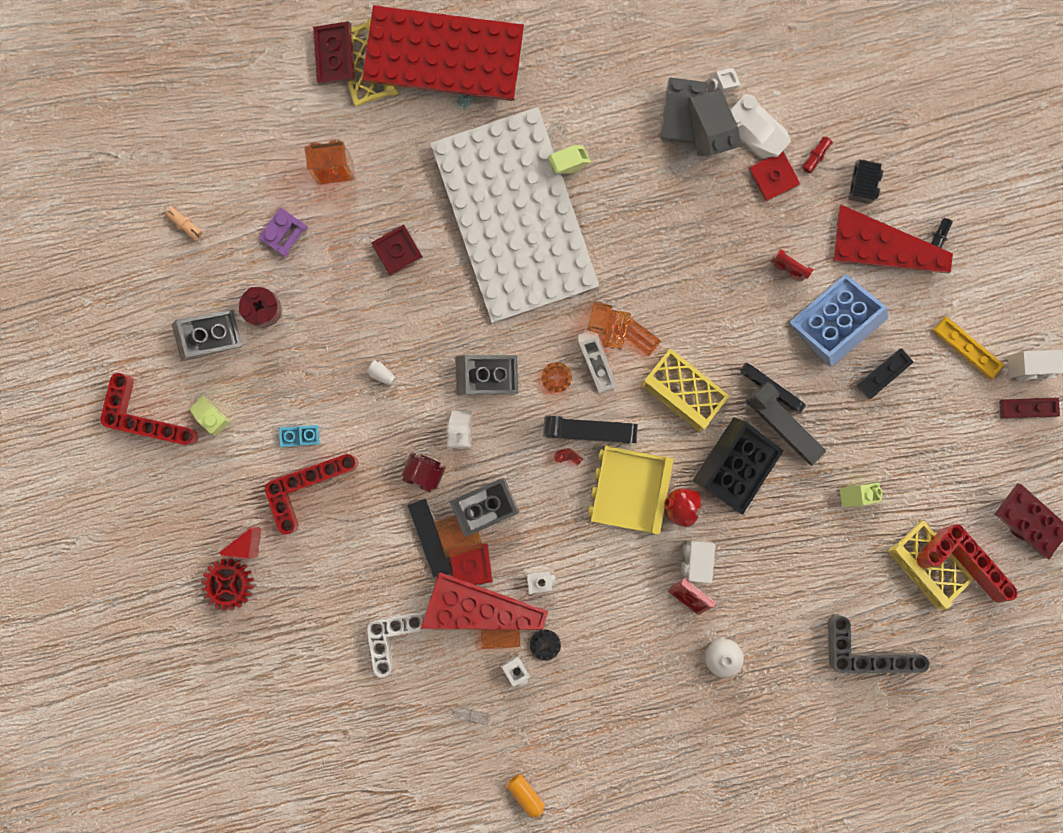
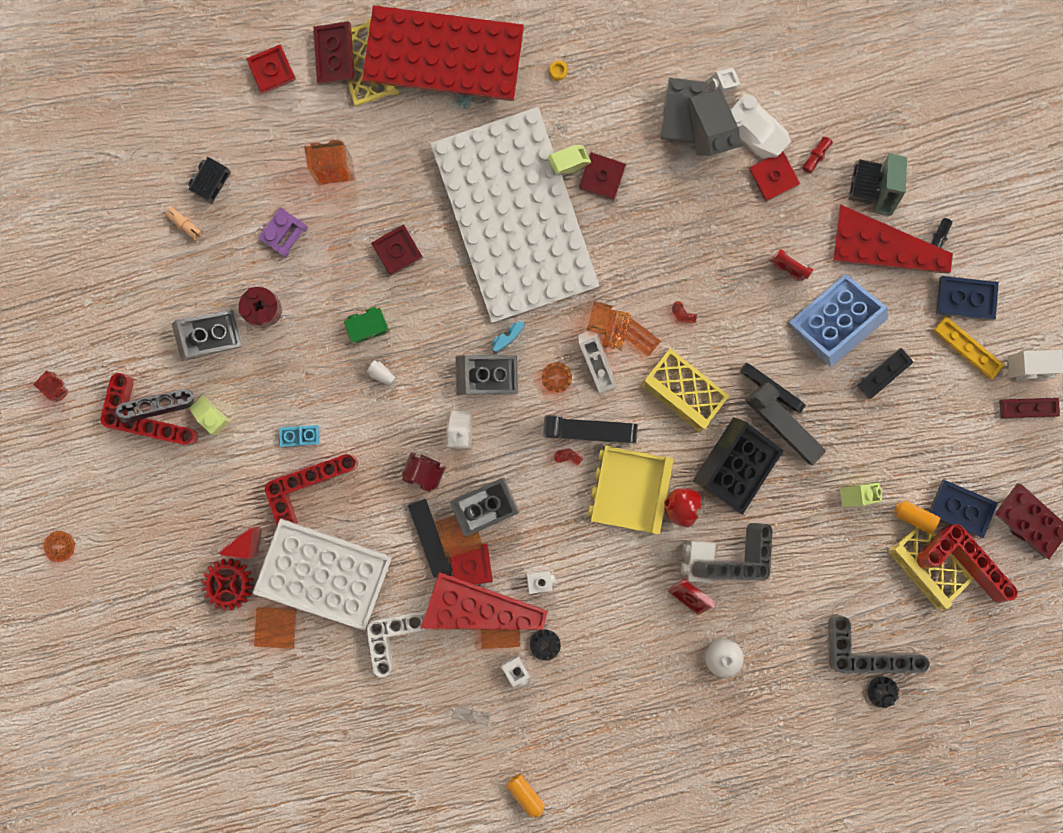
none -> clear red brick [33,370,68,402]
none -> clear orange gear [42,531,75,562]
none -> black beam [116,389,194,423]
none -> black brick [188,156,231,204]
none -> red plate [246,44,296,95]
none -> white plate [253,519,392,631]
none -> clear orange tile [254,607,297,648]
none -> green brick [344,307,390,345]
none -> medium azure slope [491,320,525,353]
none -> yellow tile [549,60,568,81]
none -> dark red plate [579,152,626,200]
none -> clear red arm [672,301,697,323]
none -> dark grey beam [691,523,773,581]
none -> black gear [868,677,899,708]
none -> sand green slope [873,153,907,216]
none -> light orange brick [893,500,941,535]
none -> dark blue plate [929,480,998,538]
none -> dark blue plate [936,276,999,321]

